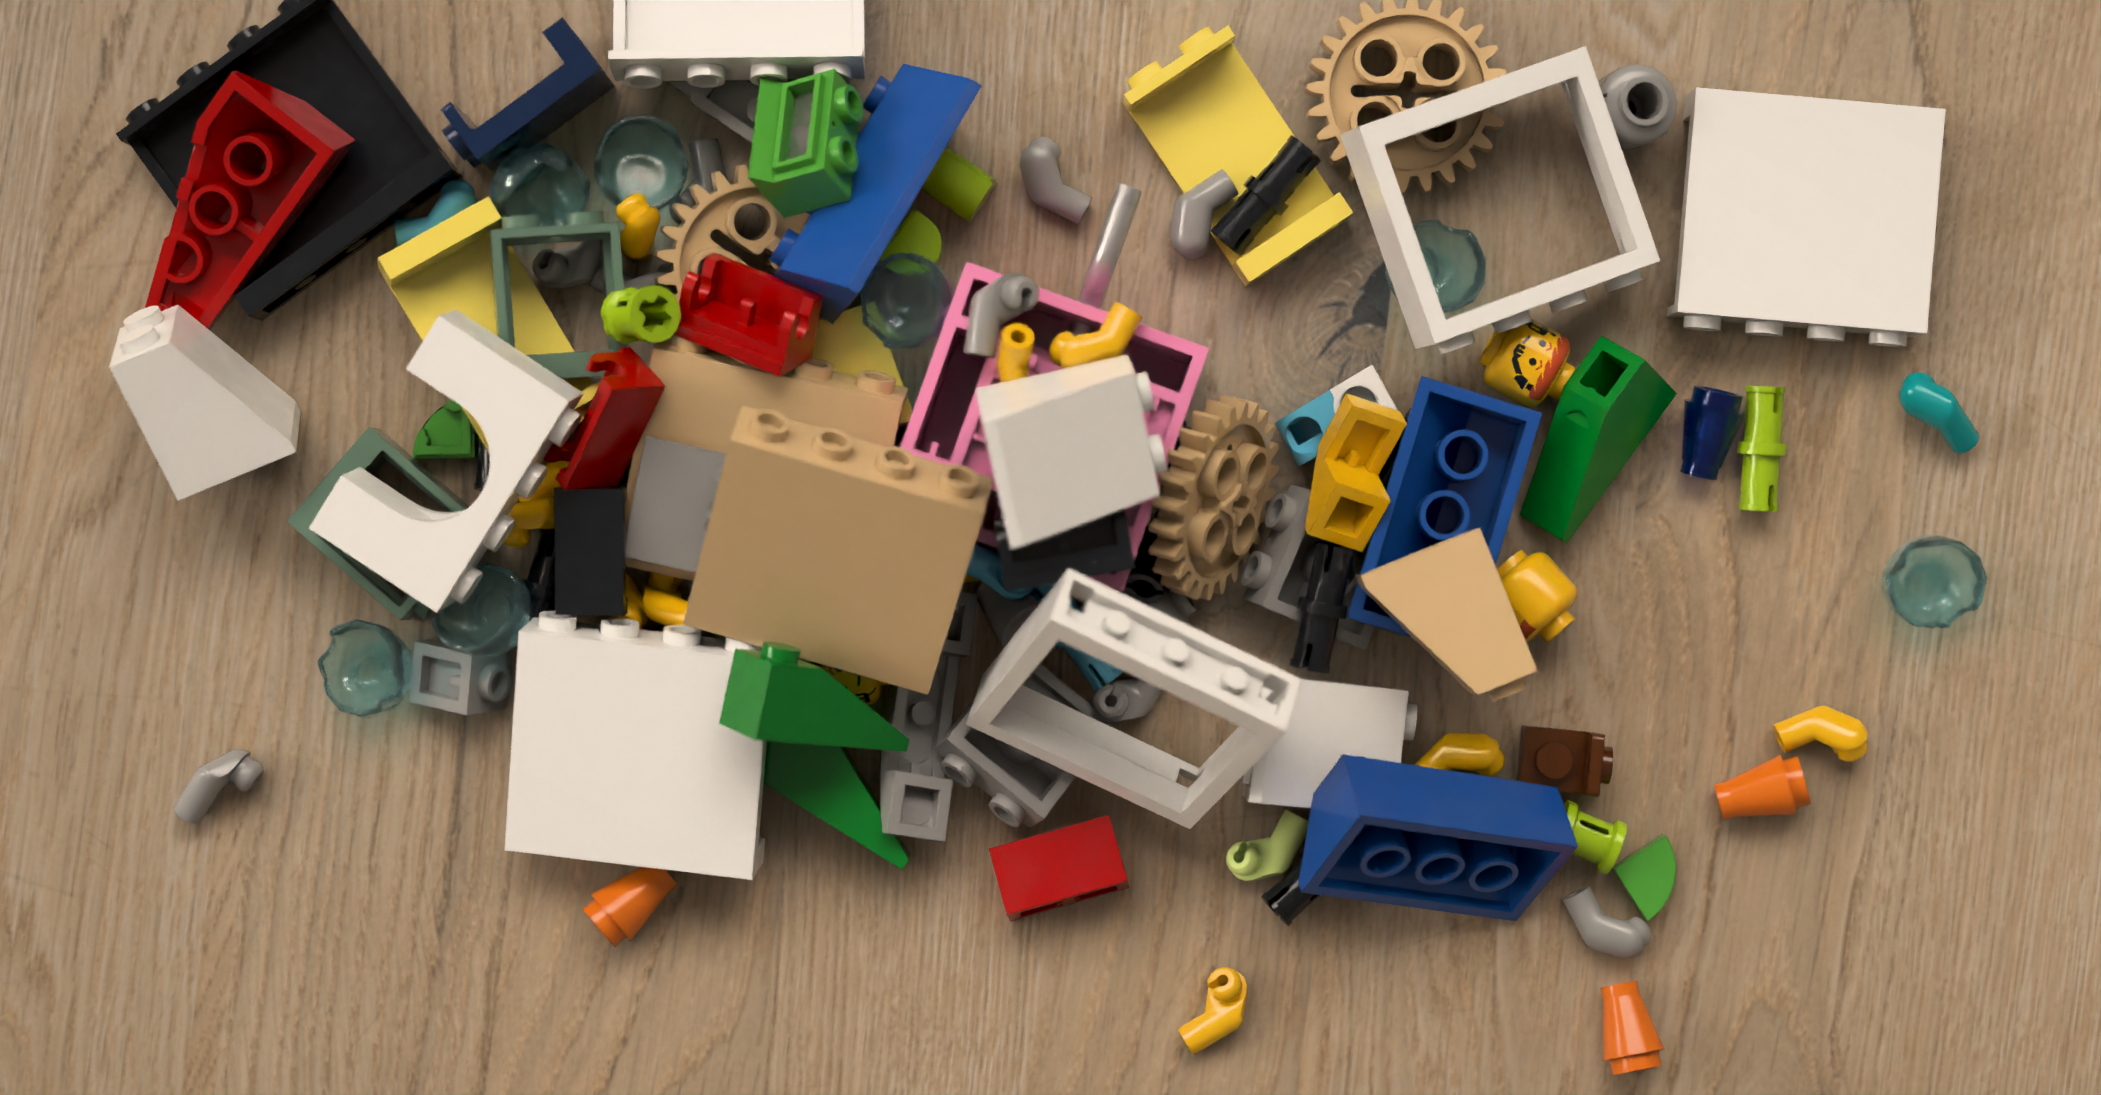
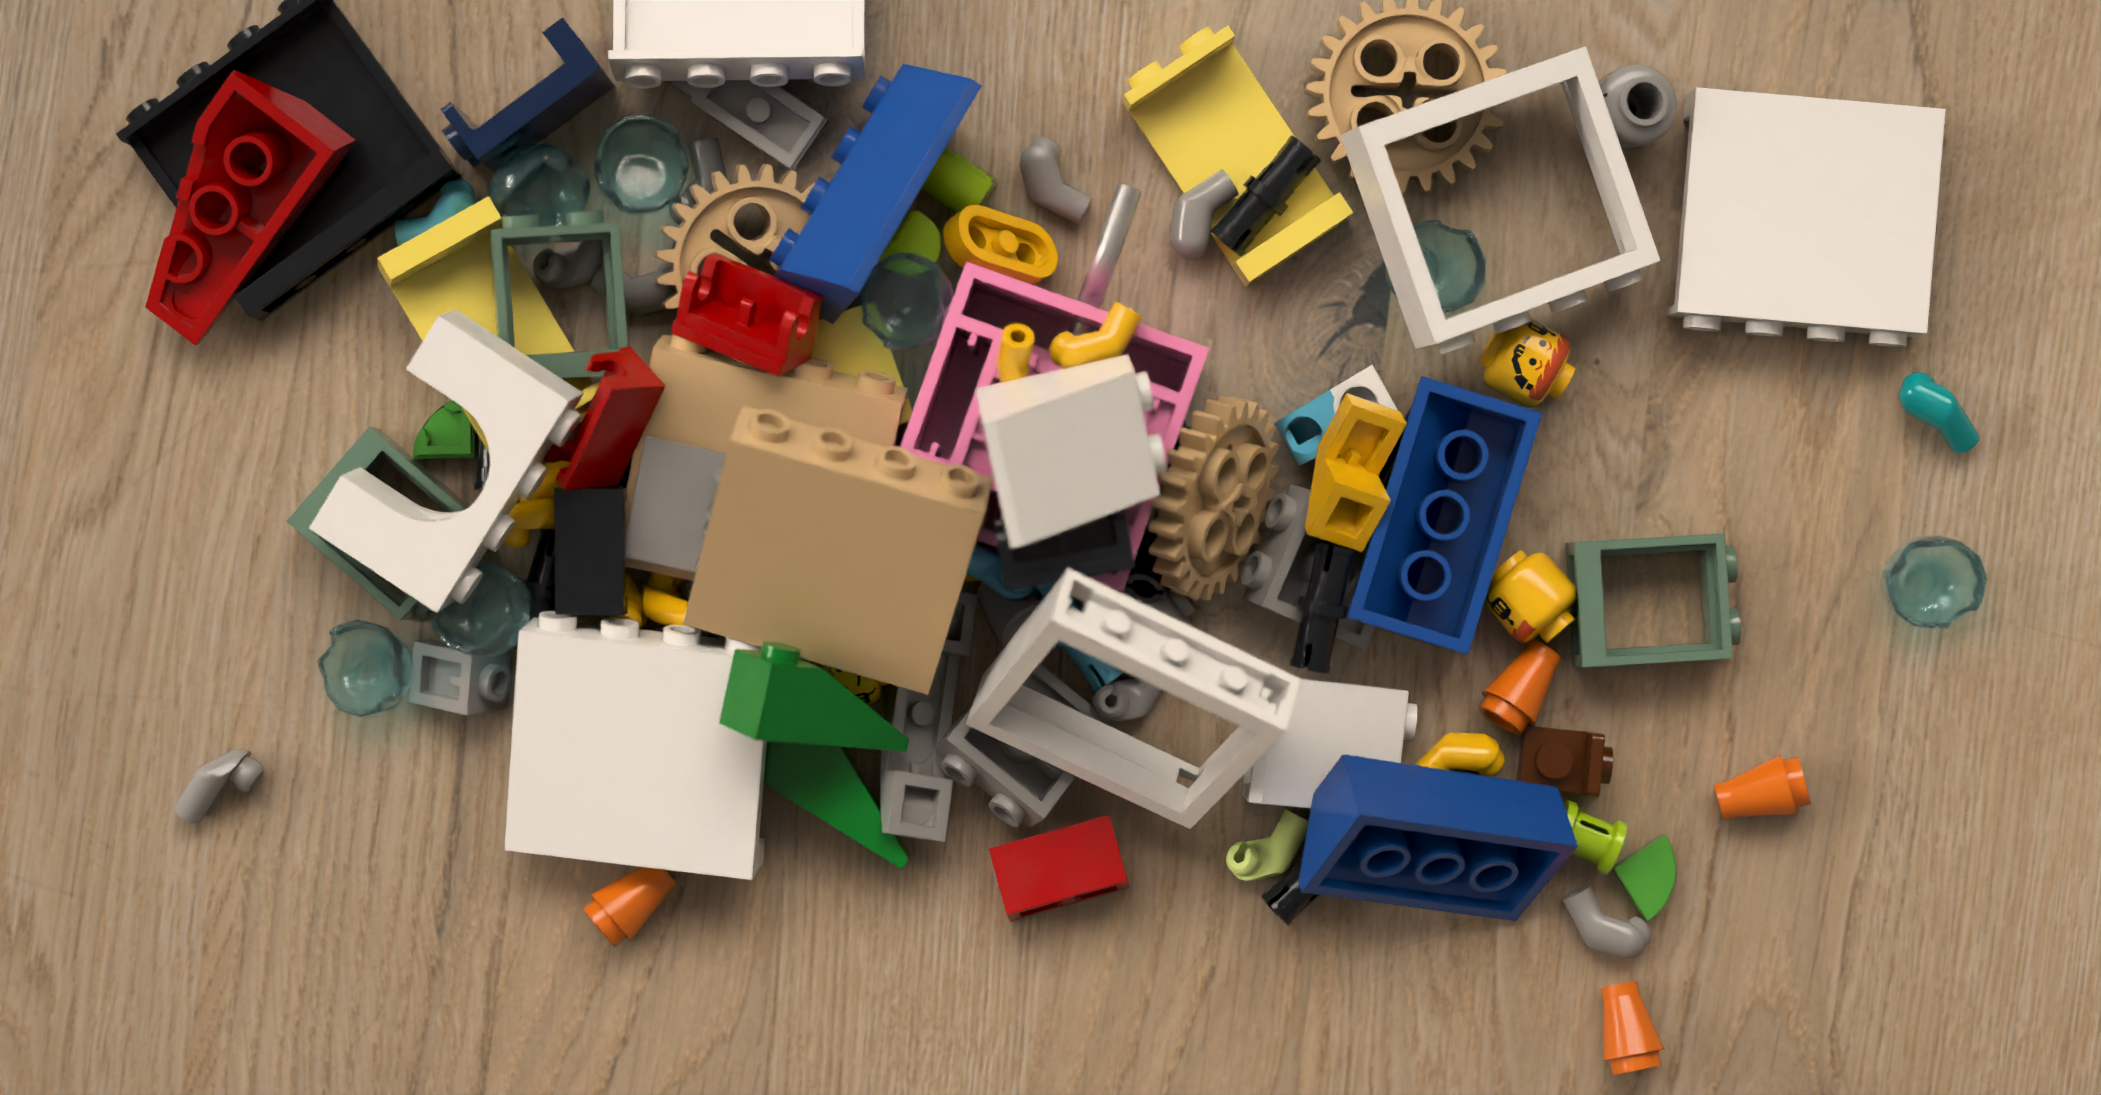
white slope [109,305,301,501] -> none
lime bush [601,285,681,344] -> none
yellow arm [616,193,661,261] -> none
bright green window [748,69,863,218] -> none
light grey arm [964,273,1039,358] -> none
yellow arm [1178,967,1248,1055] -> none
tan slope [1356,528,1538,701] -> none
green slope [1520,336,1677,544] -> none
clear blue cone [1680,385,1746,480] -> none
lime pin [1736,385,1787,512] -> none
yellow arm [1772,705,1868,762] -> none
none -> yellow plate [943,205,1058,286]
none -> orange cone [1479,639,1562,736]
none -> sand green window [1565,533,1741,668]

